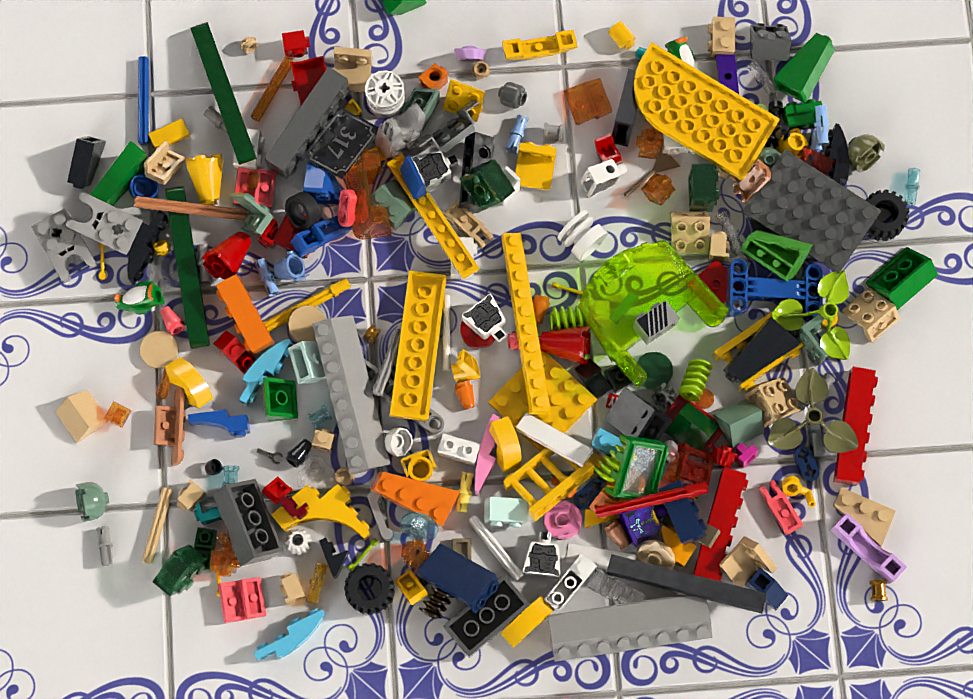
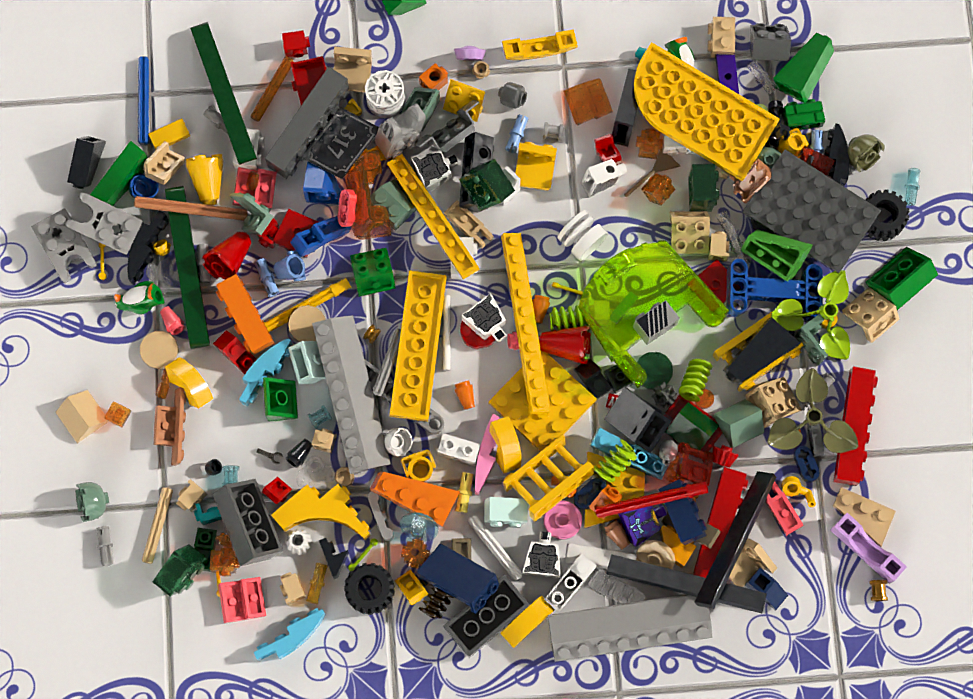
blue slope [188,410,250,438] -> none
tan plate [241,37,258,54] -> none
dark red bracket [278,494,310,521] -> none
black tyre [285,192,320,230] -> none
blue slope [400,156,427,199] -> none
yellow piece [451,349,481,383] -> none
white tile [516,413,593,467] -> none
window [604,435,669,499] -> none
yellow brick [608,21,636,50] -> none
dark pink tile [736,442,758,468] -> none
light blue pin [814,105,830,144] -> none
none -> green bracket [350,248,396,296]
none -> black tile [694,471,776,609]

